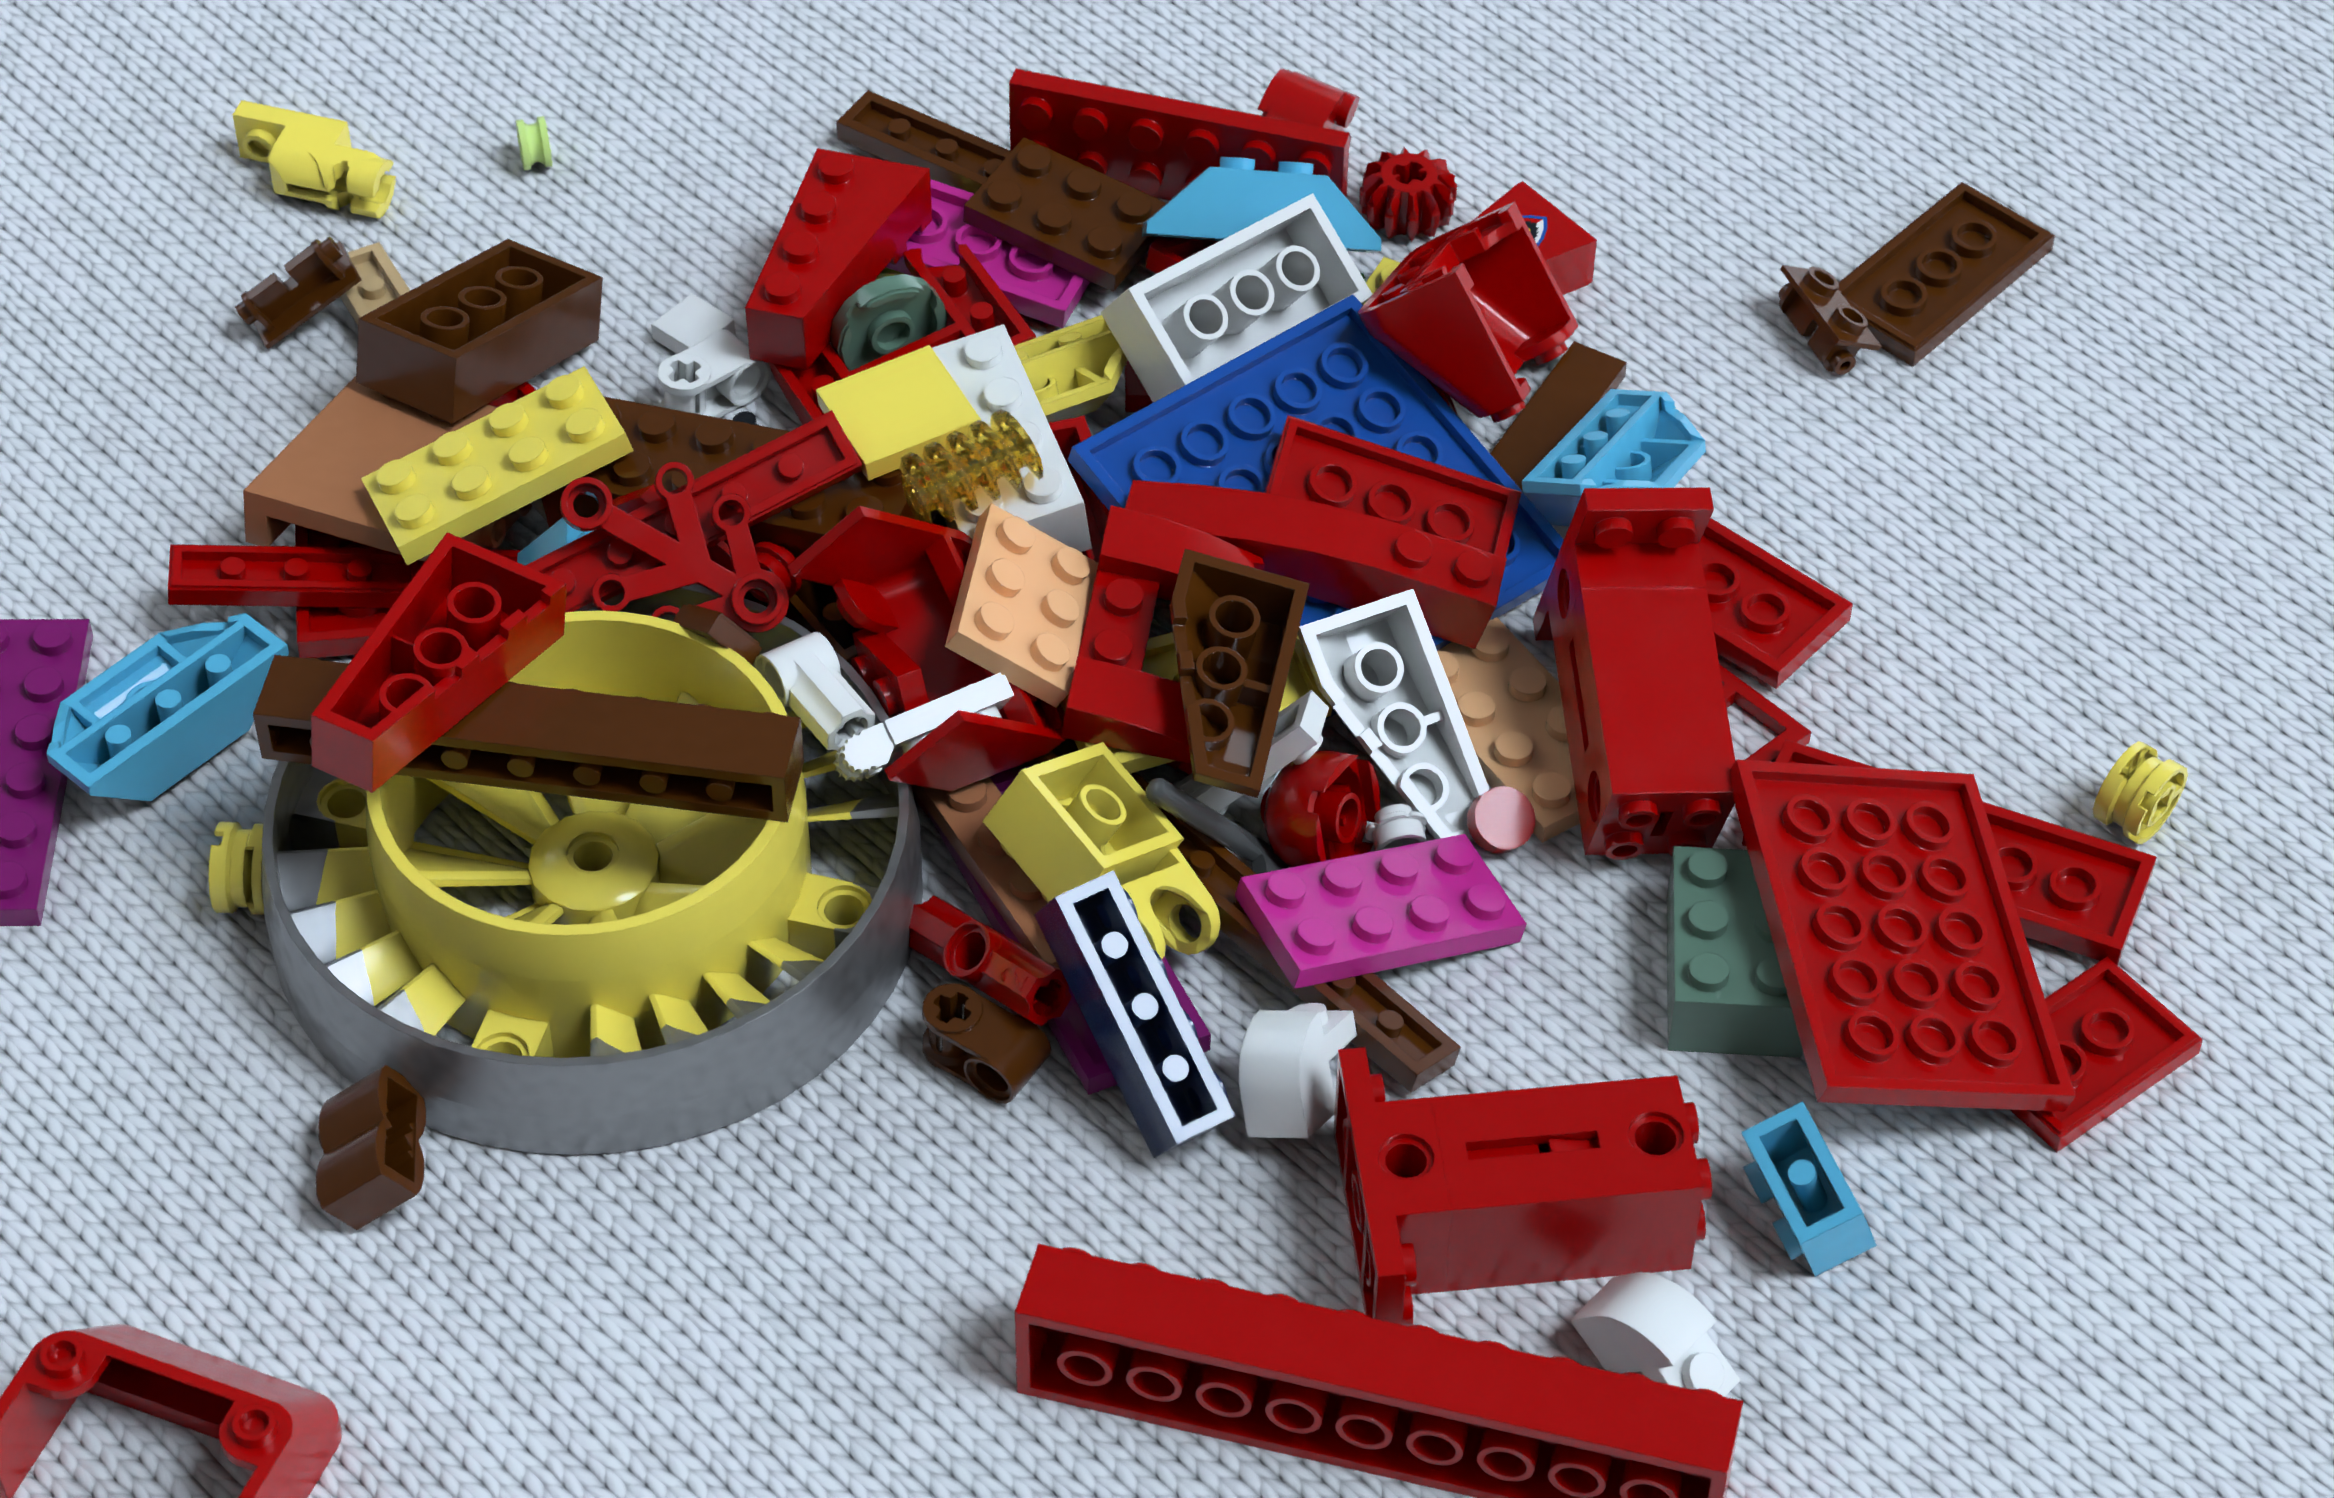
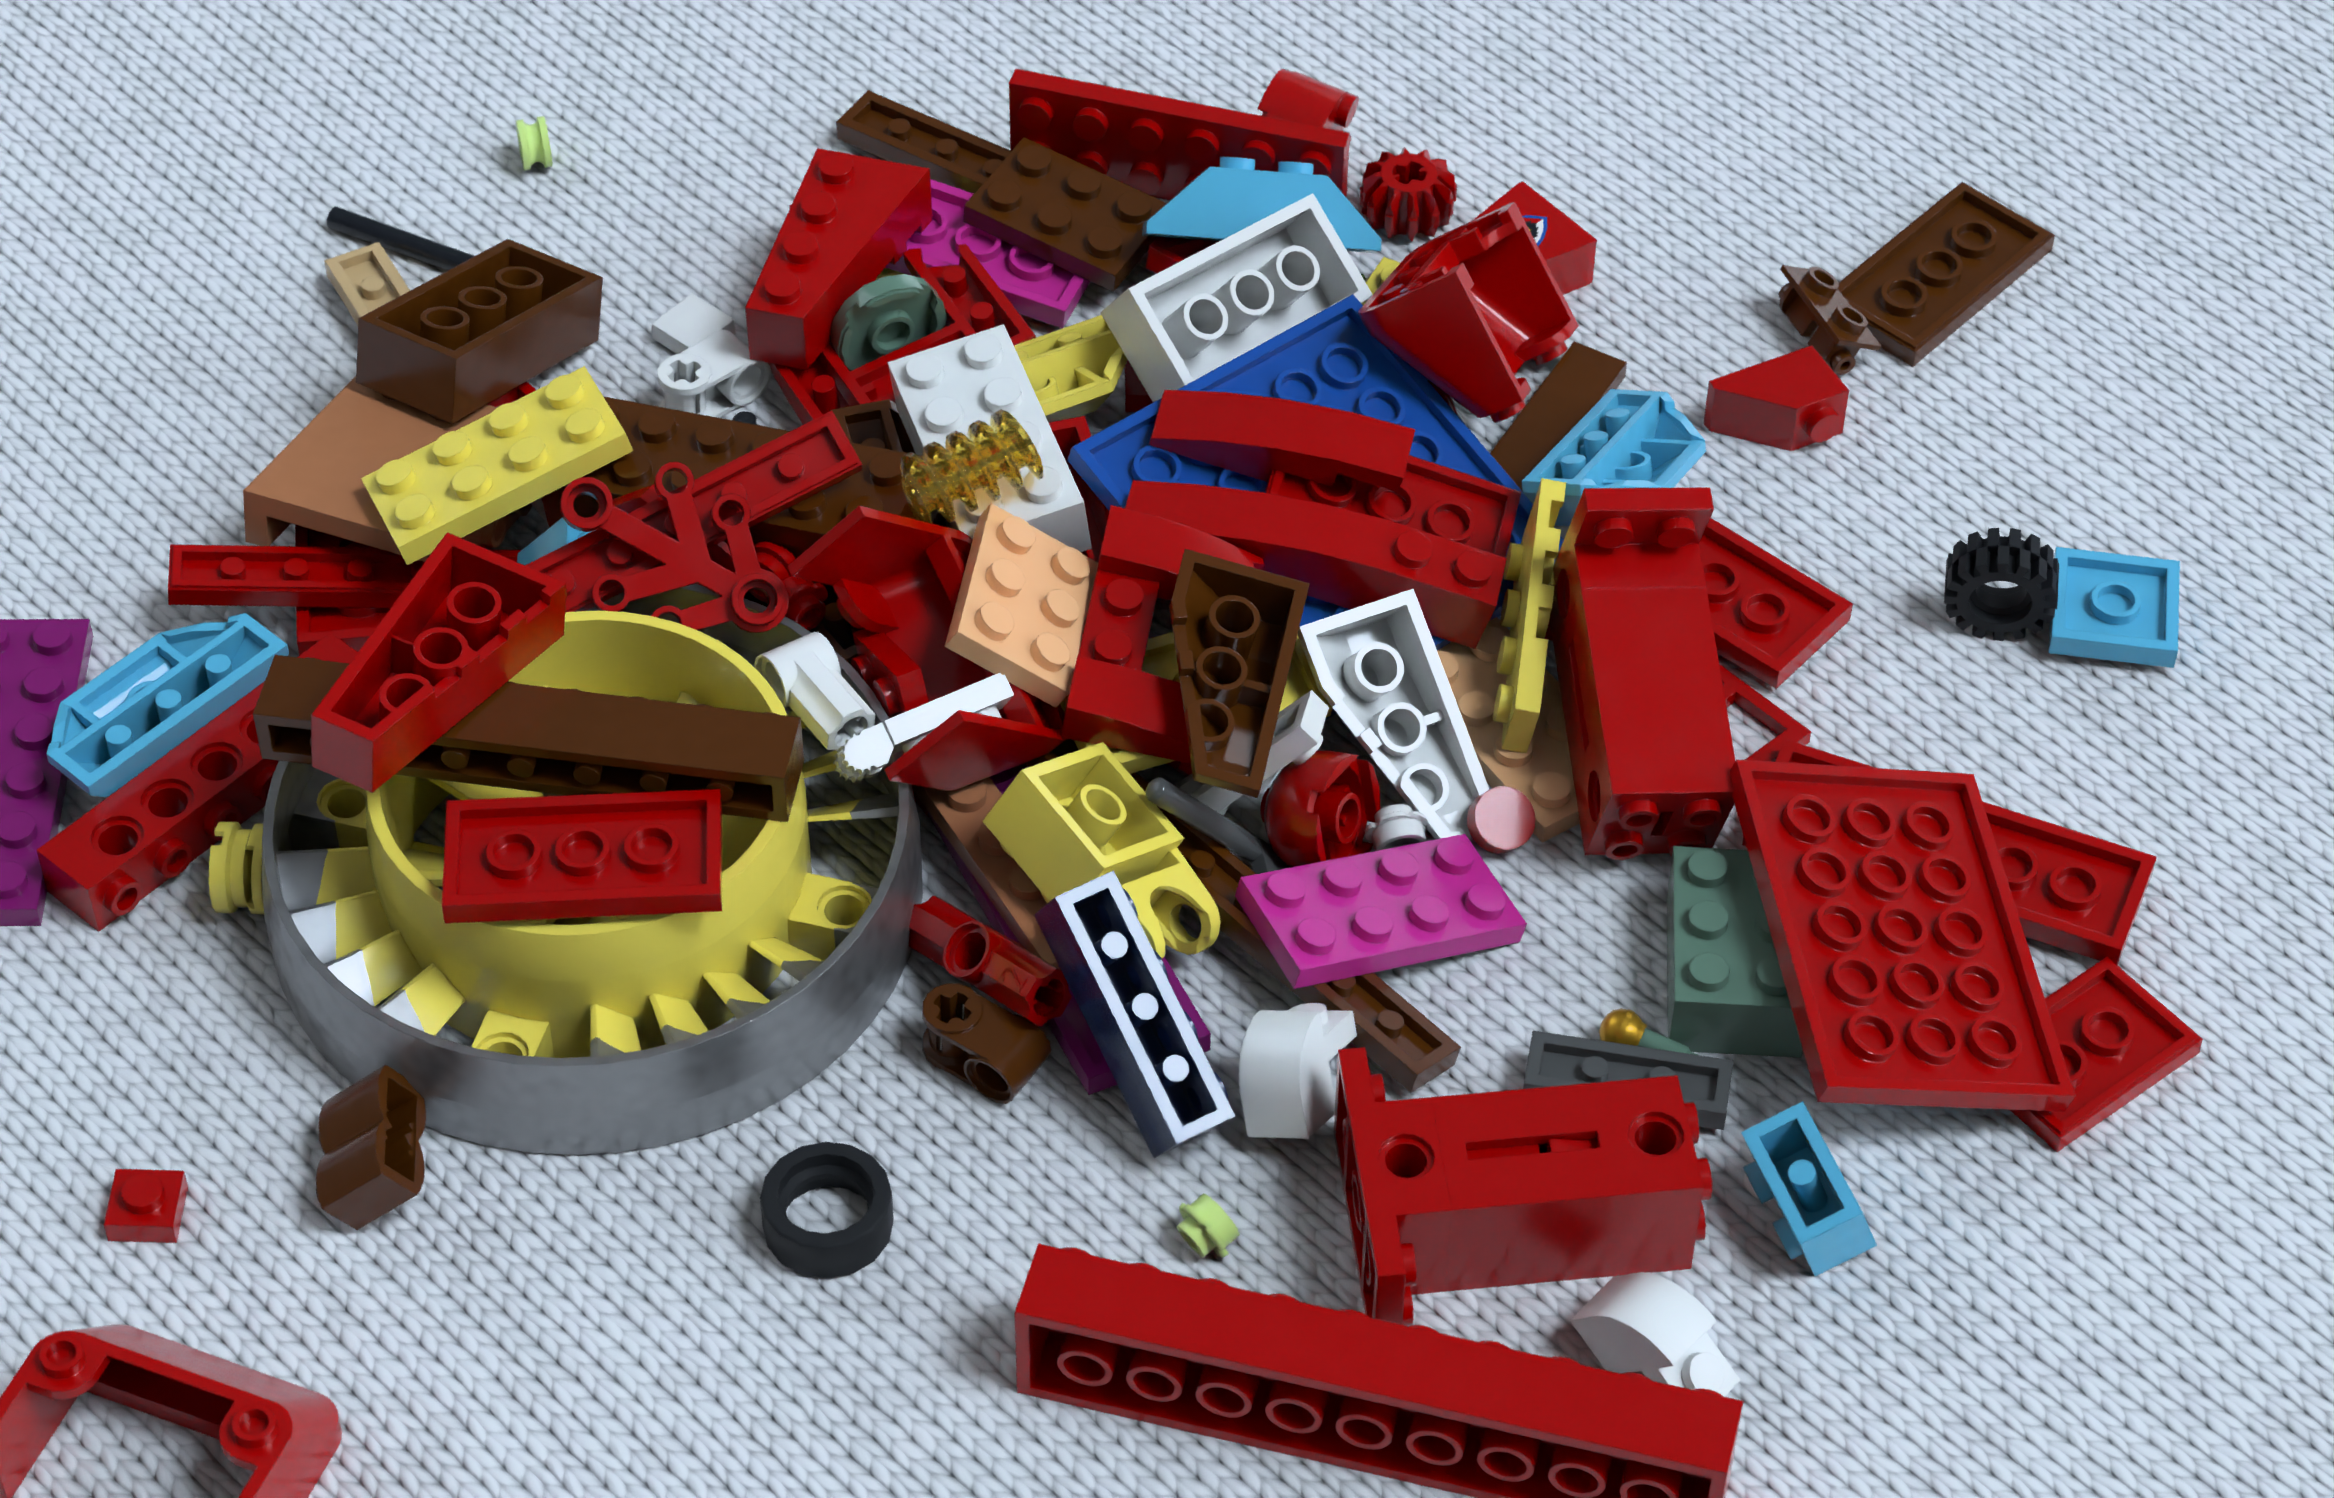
light yellow plate [232,100,396,219] -> none
reddish brown hinge [235,237,362,349] -> none
reddish brown tile [673,604,762,665] -> none
light yellow tile [816,345,983,481] -> none
light yellow wheel [2093,741,2188,844] -> none
none -> red brick [36,633,358,932]
none -> red plate [104,1169,188,1243]
none -> black bar [327,206,474,271]
none -> red plate [442,789,722,923]
none -> black tyre [760,1142,894,1278]
none -> red plate [767,576,828,631]
none -> red slope [1149,390,1415,492]
none -> yellowish green plate [1176,1193,1240,1258]
none -> light yellow wing [1493,478,1566,753]
none -> dark grey plate [1523,1031,1734,1130]
none -> pearl gold piece [1599,1008,1698,1055]
none -> red slope [1703,345,1849,451]
none -> black tyre [1944,528,2059,641]
none -> medium azure plate [2048,547,2180,668]

